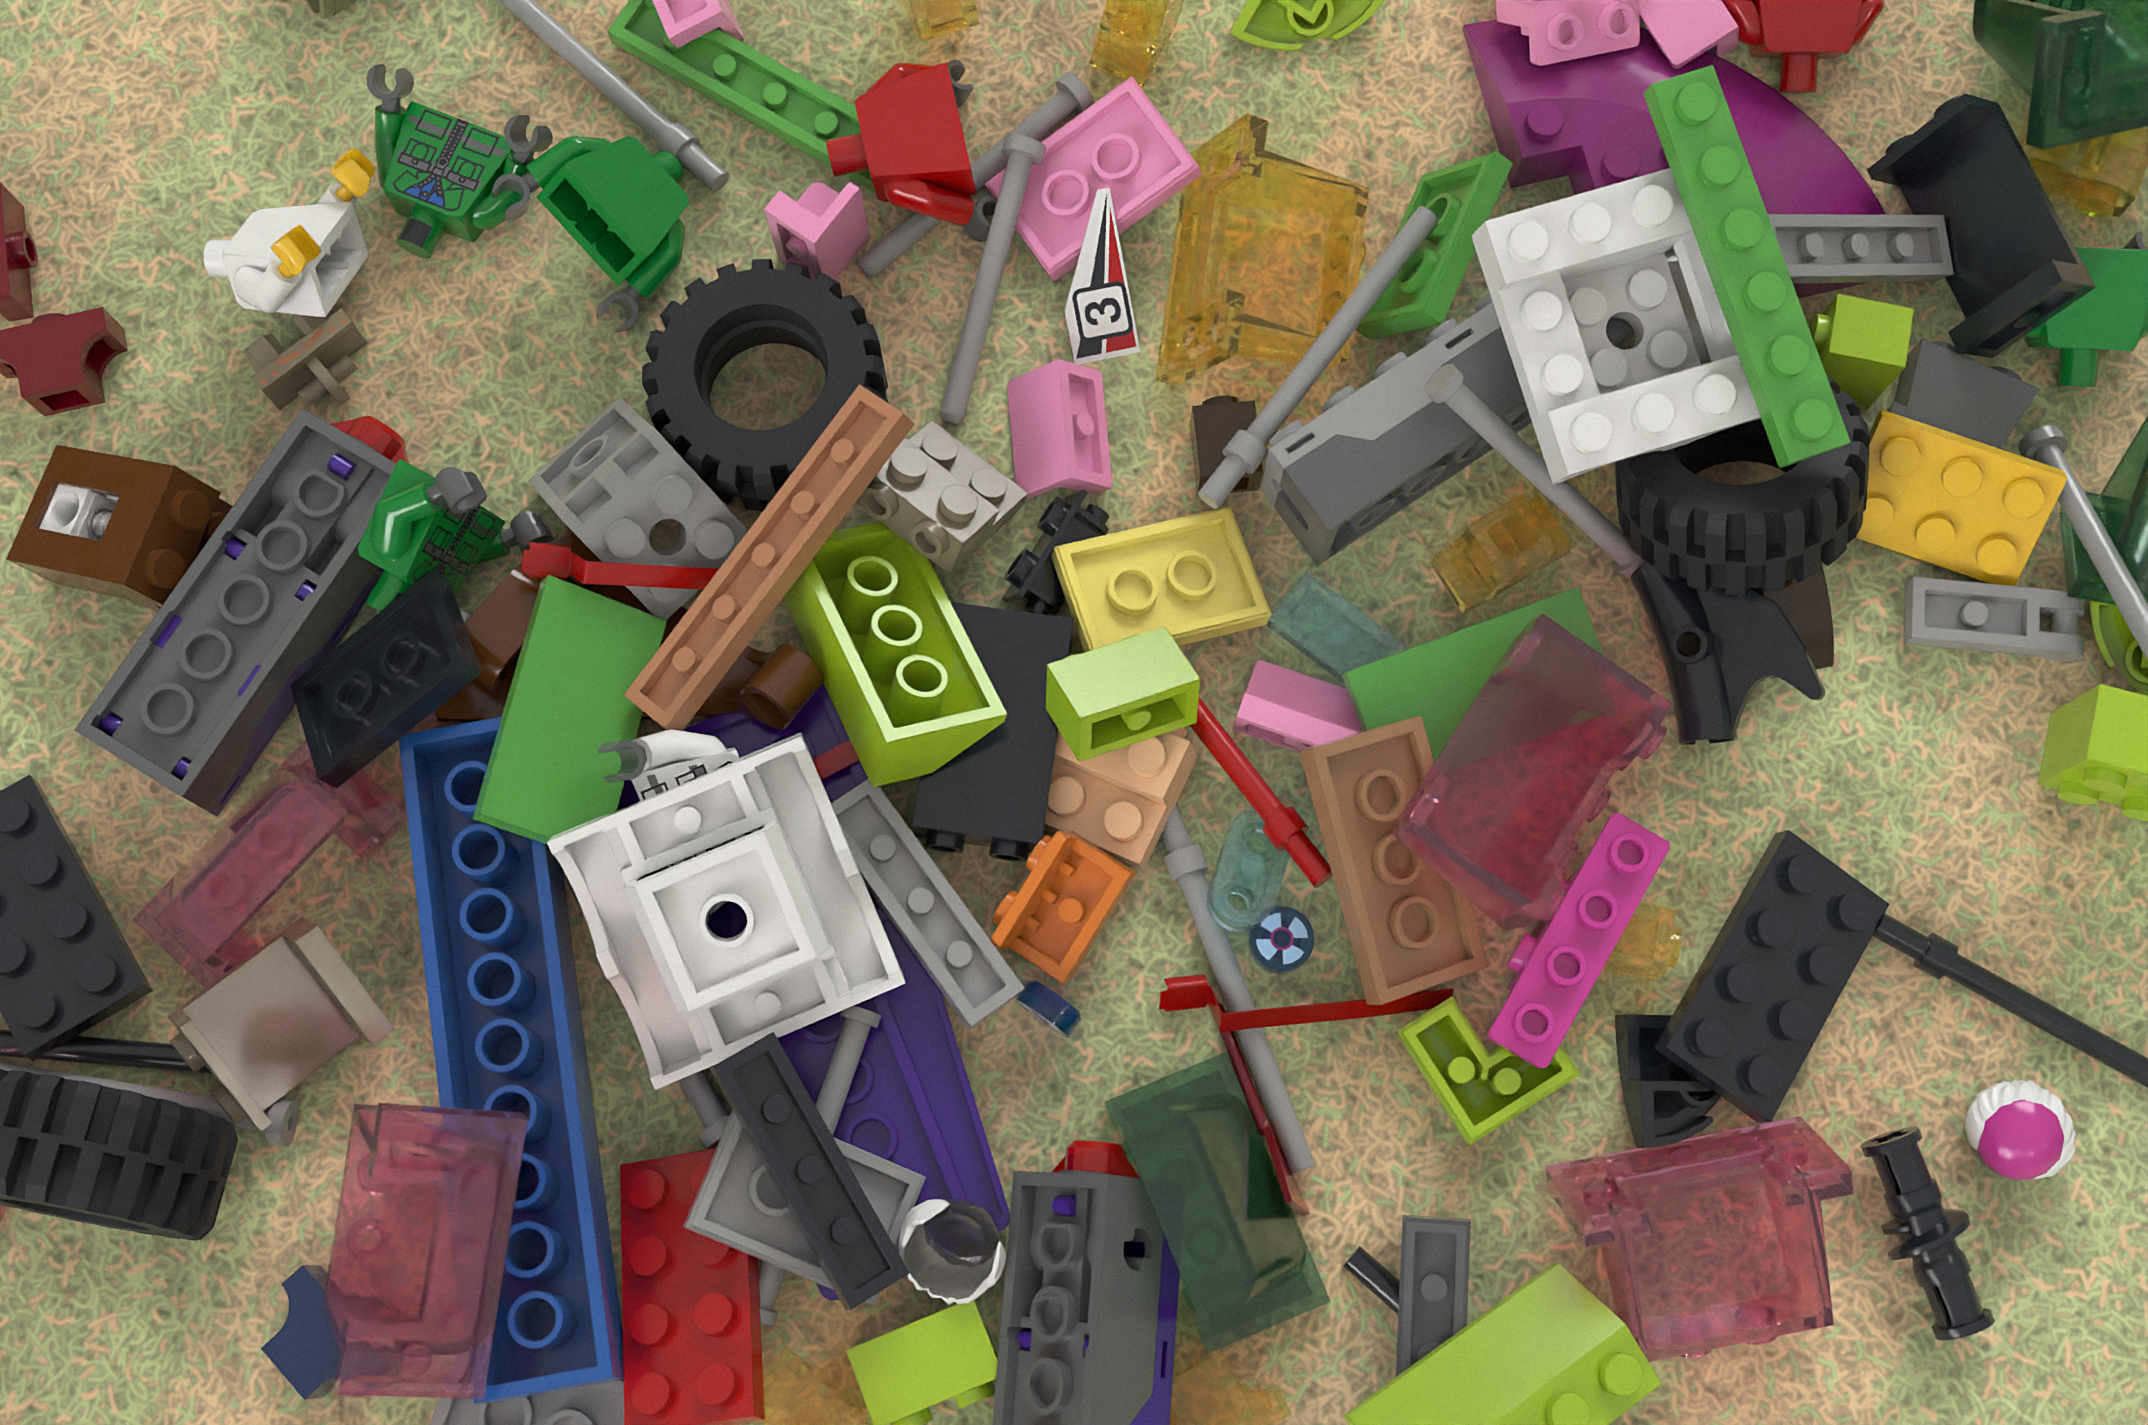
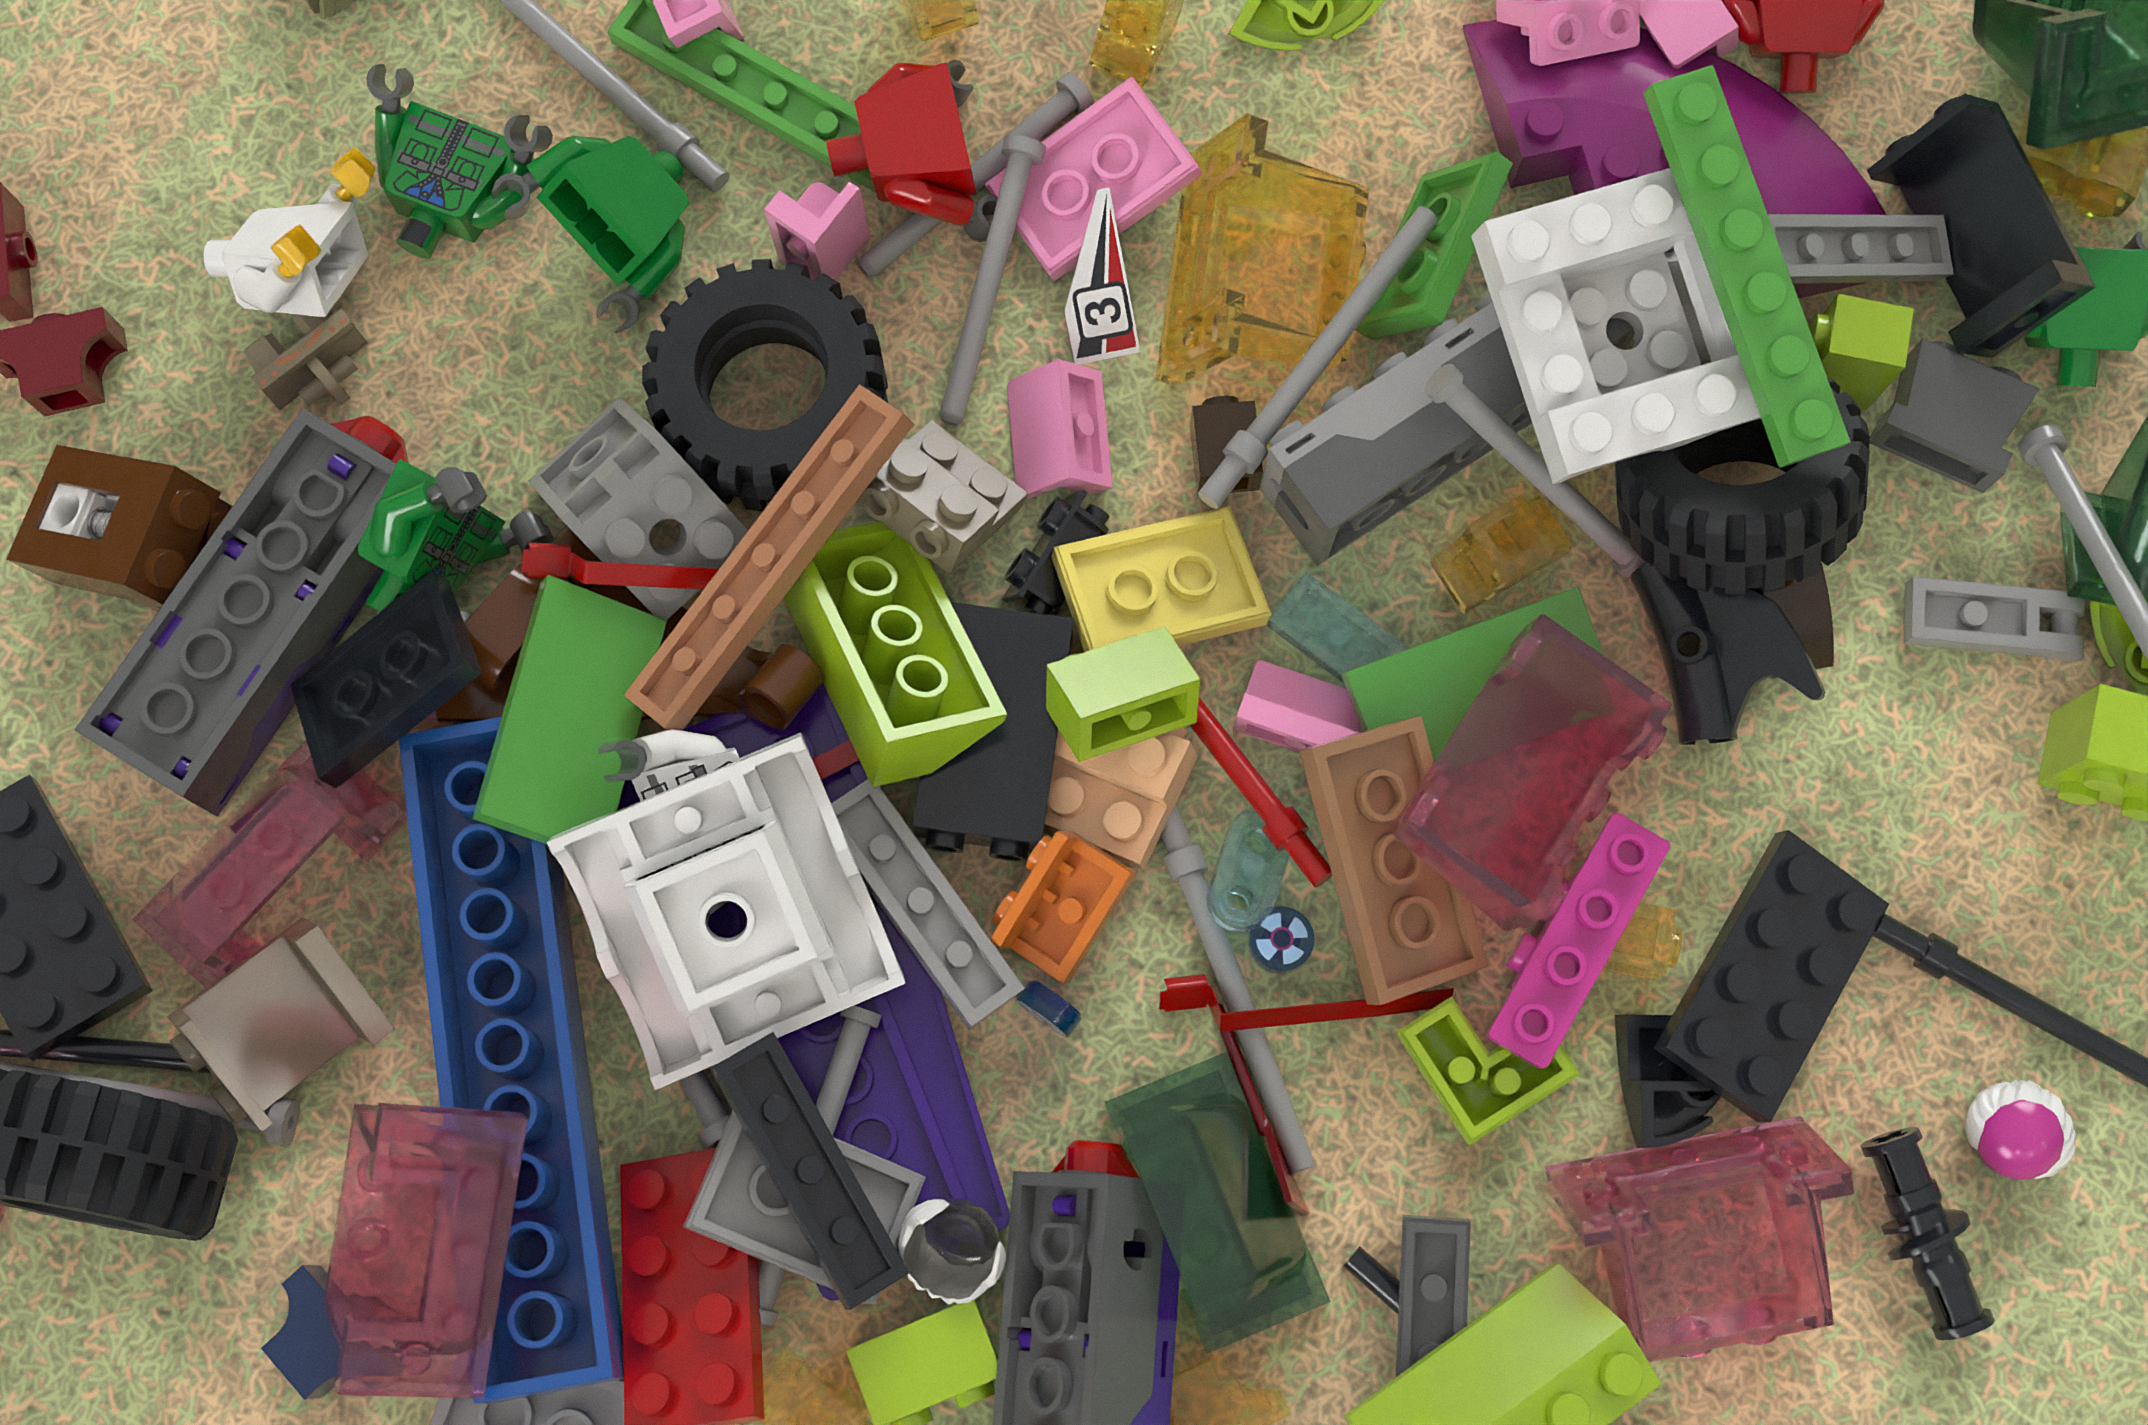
yellow plate [1856,409,2068,586] -> none

